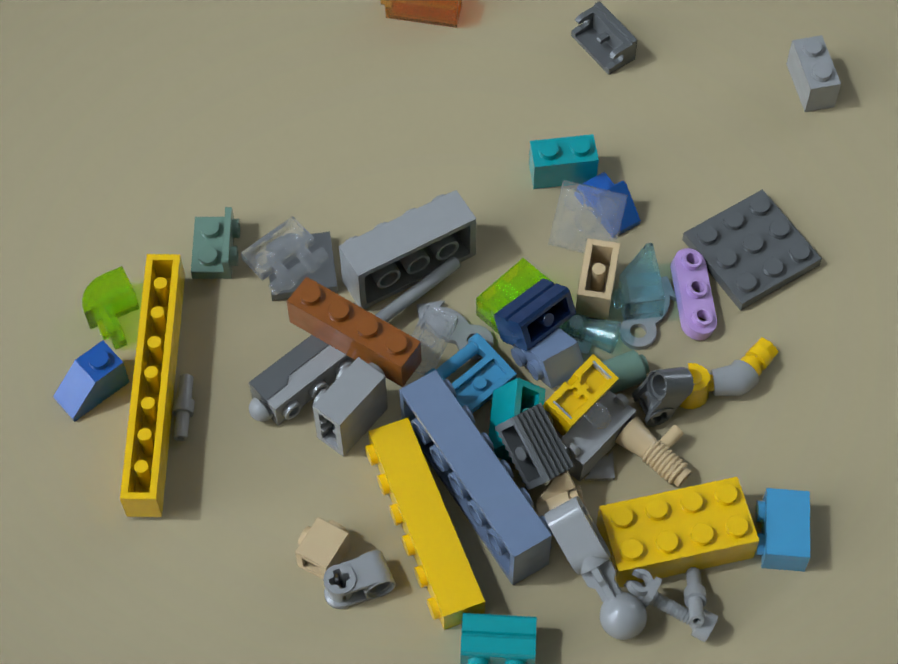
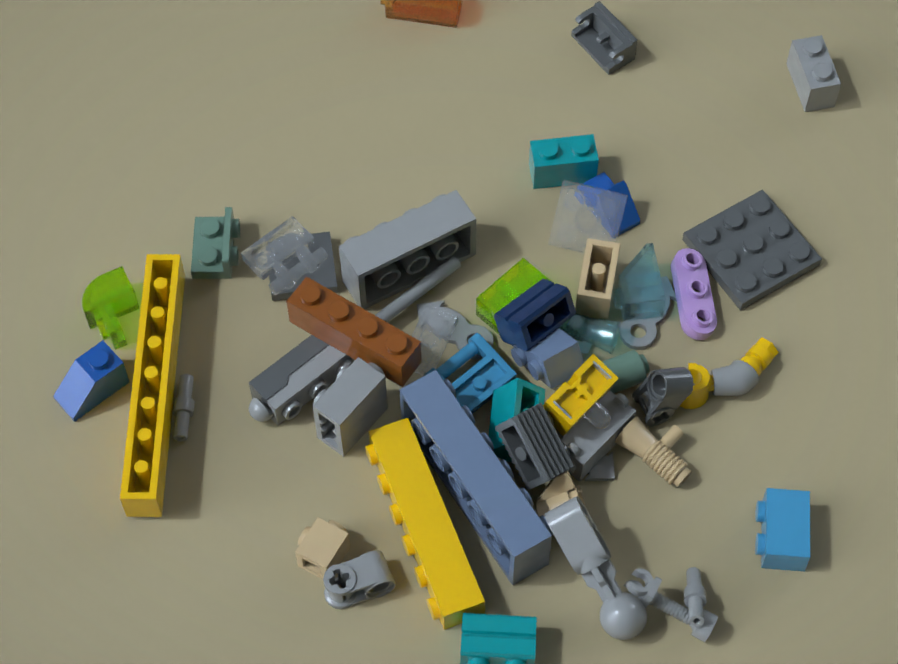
yellow brick [596,476,759,587] -> none

